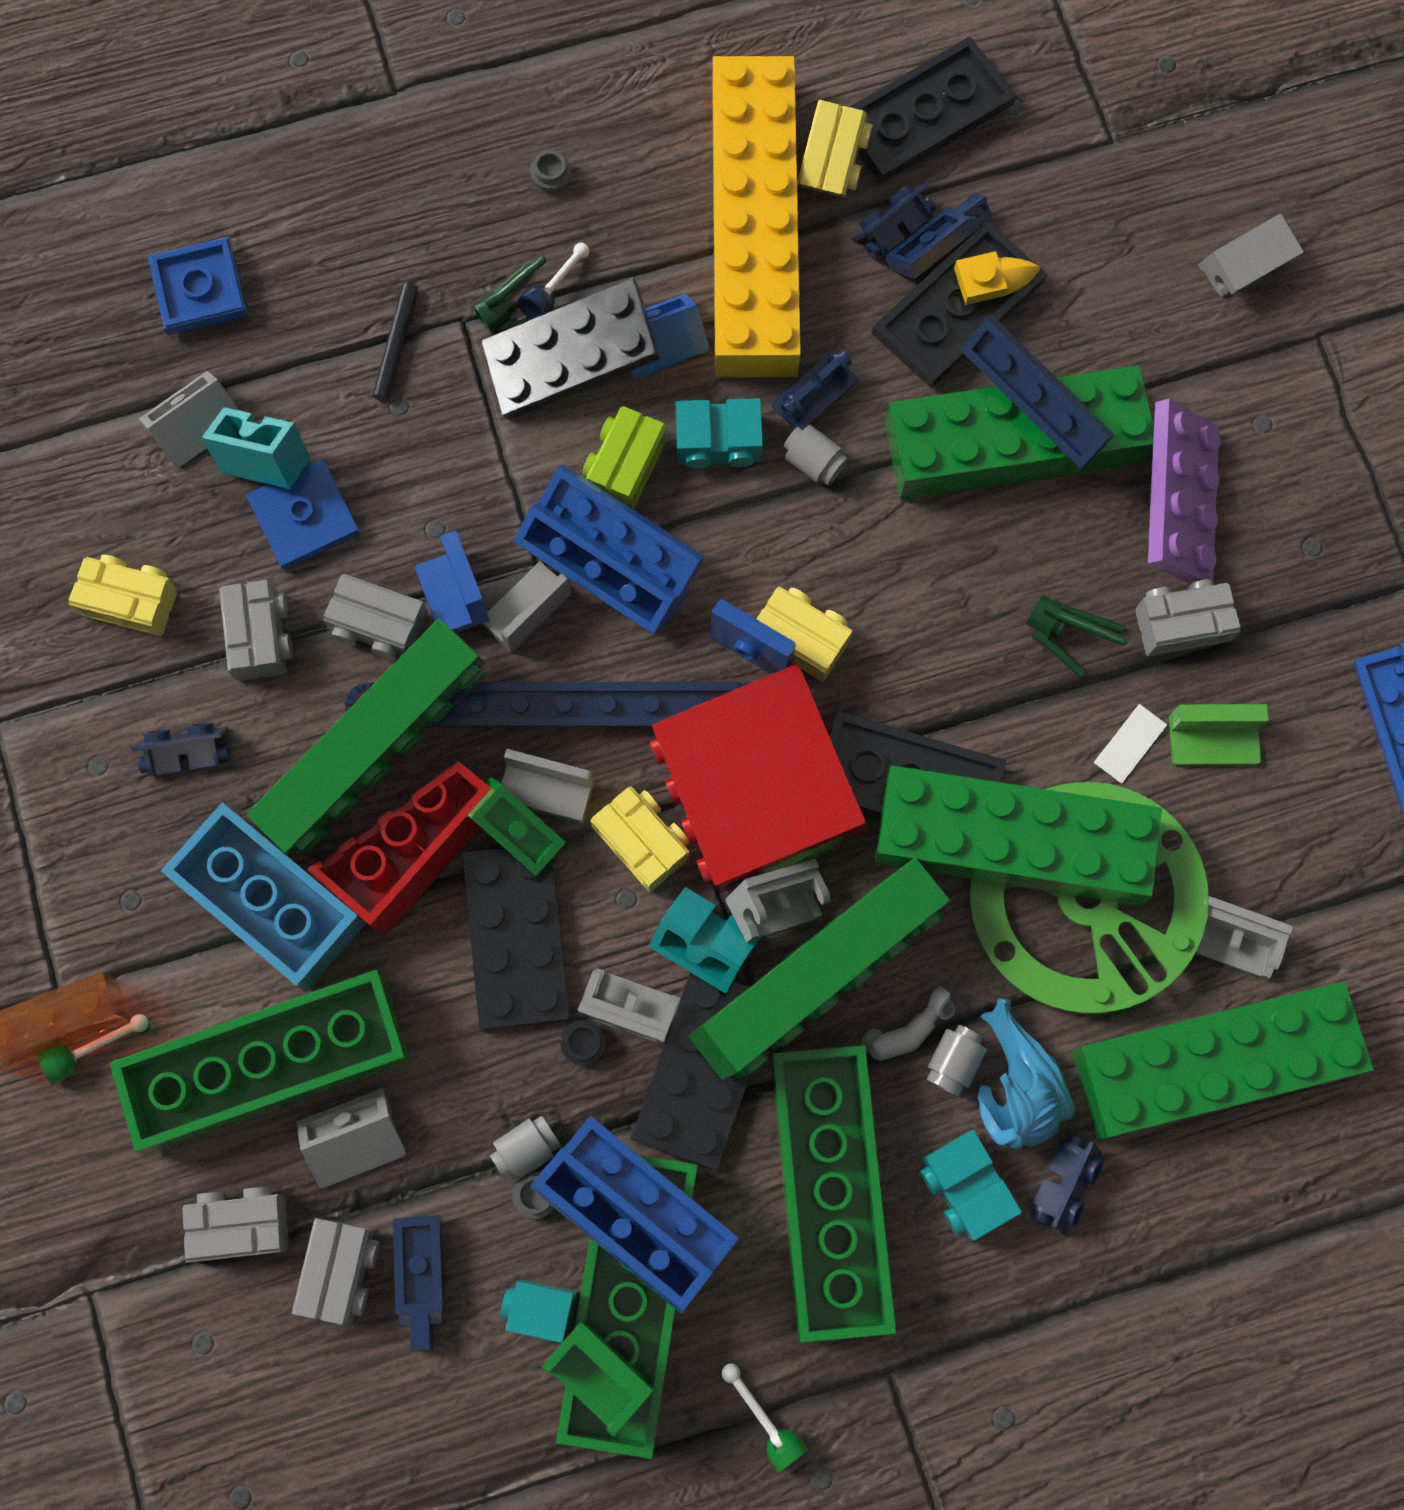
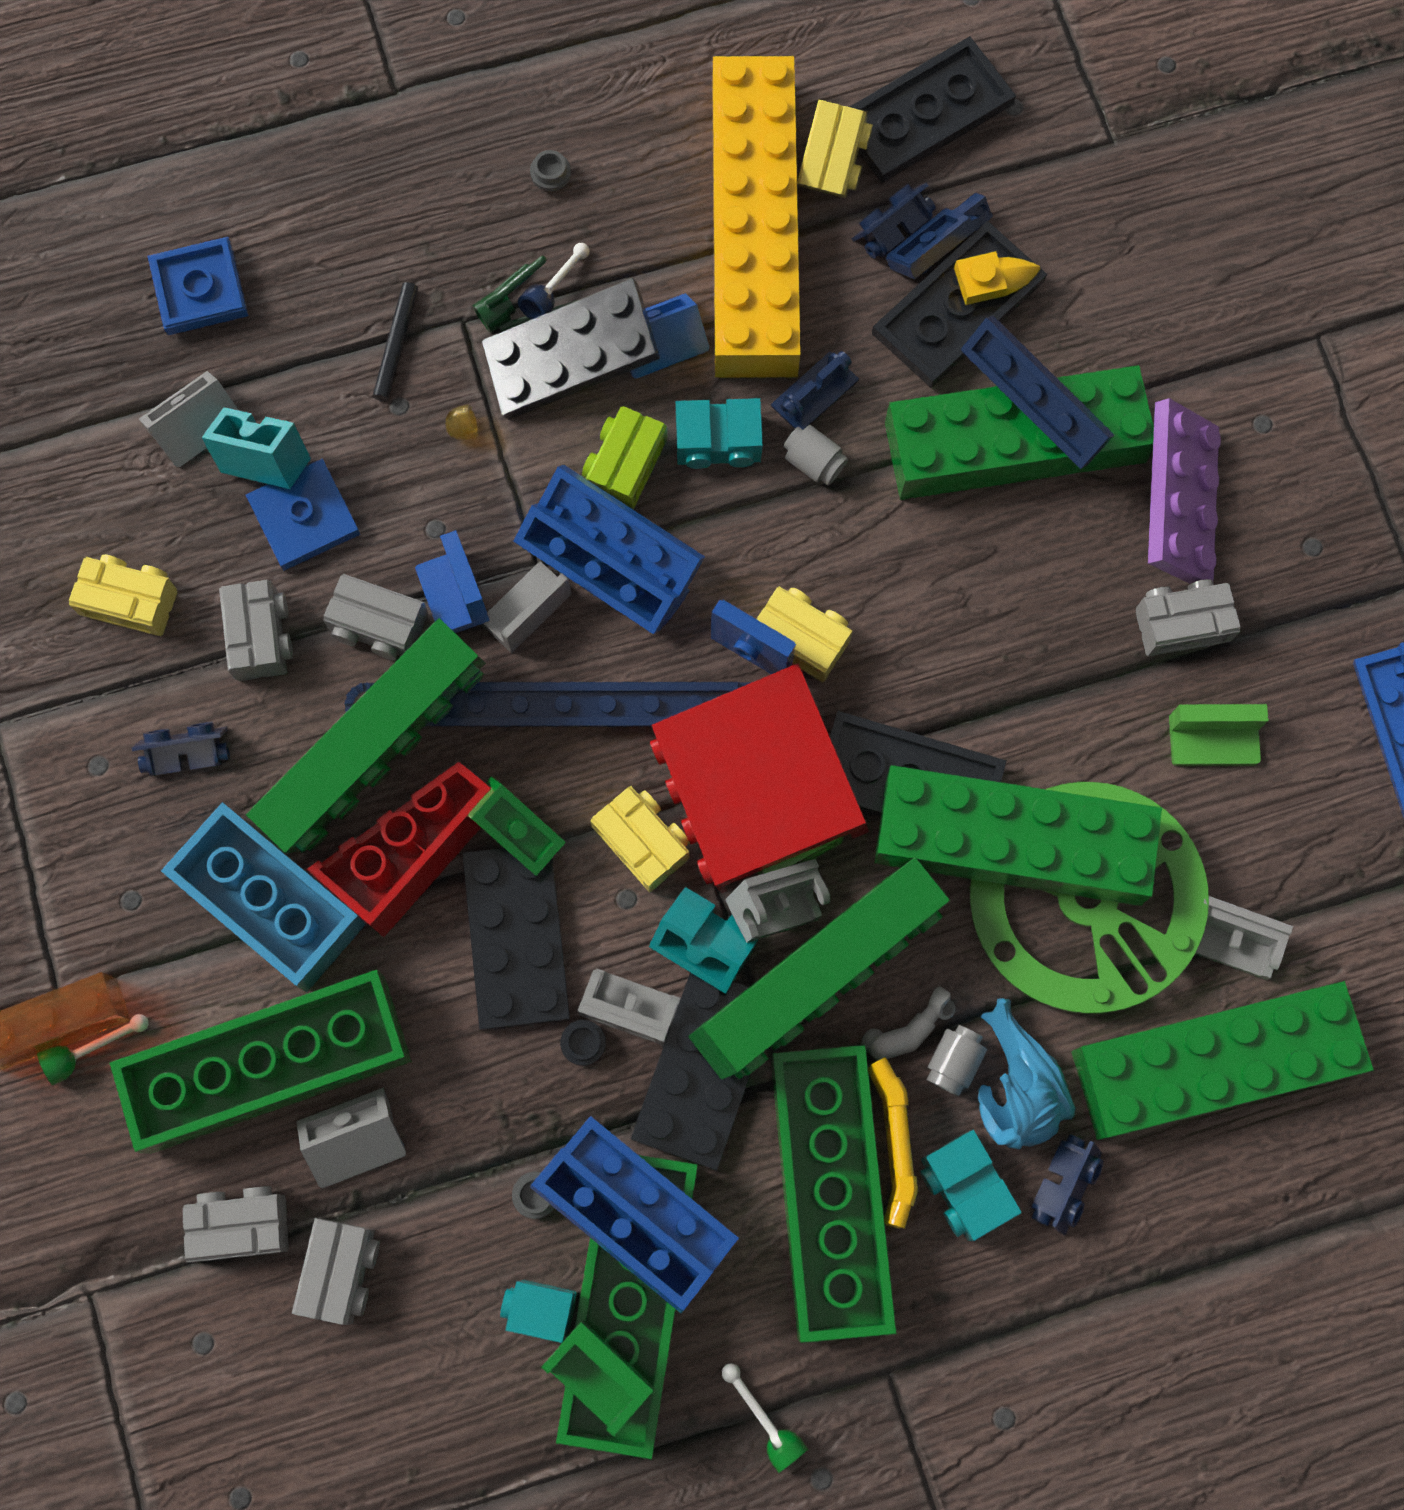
dark blue hinge [393,1215,445,1351] -> none
light grey brick [490,1115,561,1182] -> none
light grey panel [501,749,594,824] -> none
dark green plant [1026,595,1128,678] -> none
white sticker [1094,704,1167,784] -> none
light grey hinge [1198,213,1303,297] -> none
none -> clear yellow hinge [445,404,479,440]
none -> yellow piece [868,1057,918,1229]

